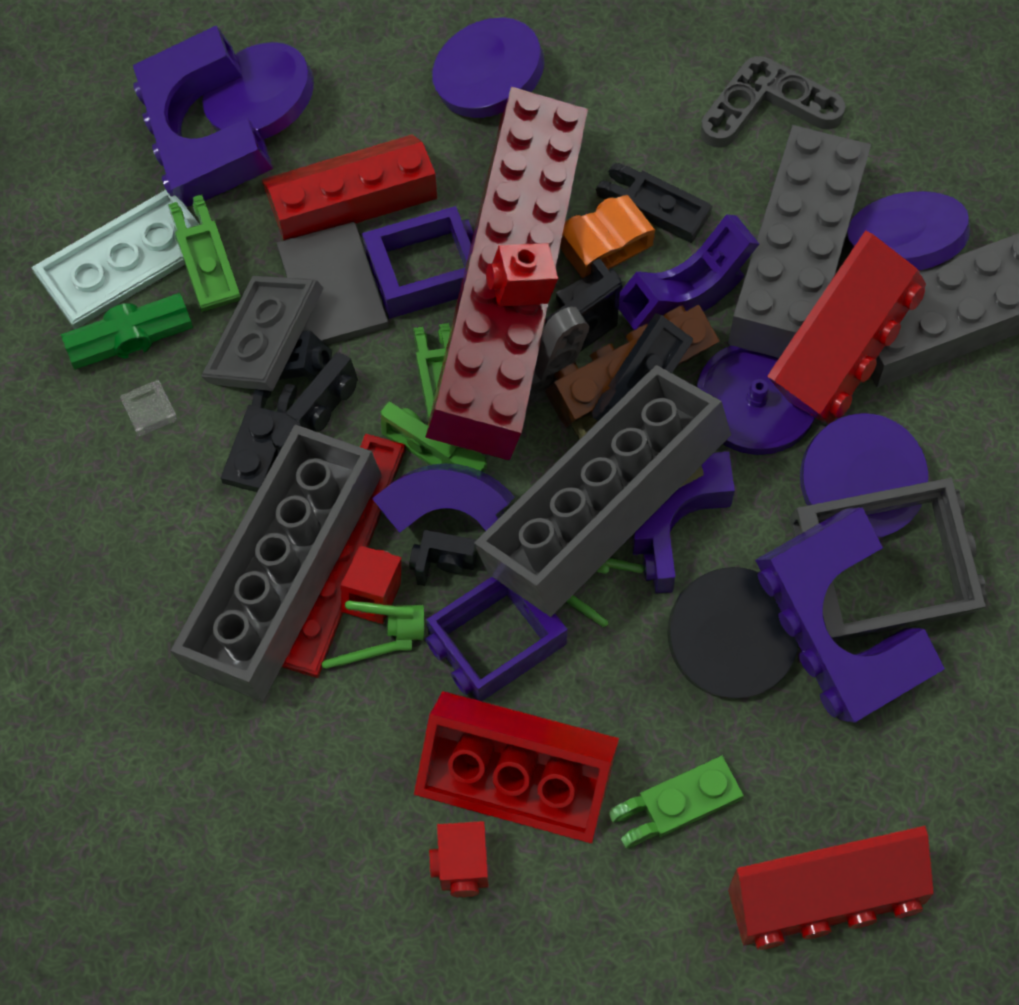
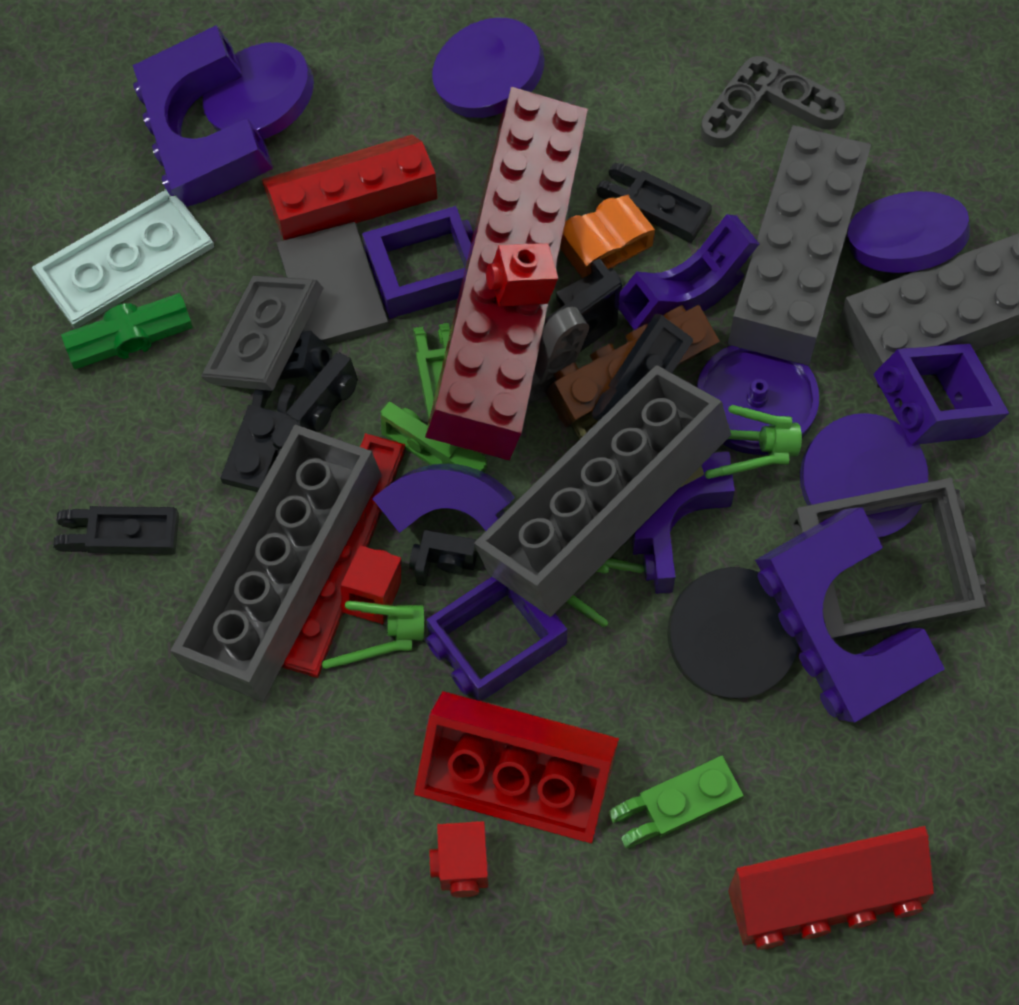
clear plate [120,379,177,437] -> none
bright green hinge [168,195,241,312] -> none
red slope [767,230,926,425] -> none
none -> black hinge [53,506,179,554]
none -> bright green plant [705,405,802,479]
none -> dark purple window [873,344,1009,445]

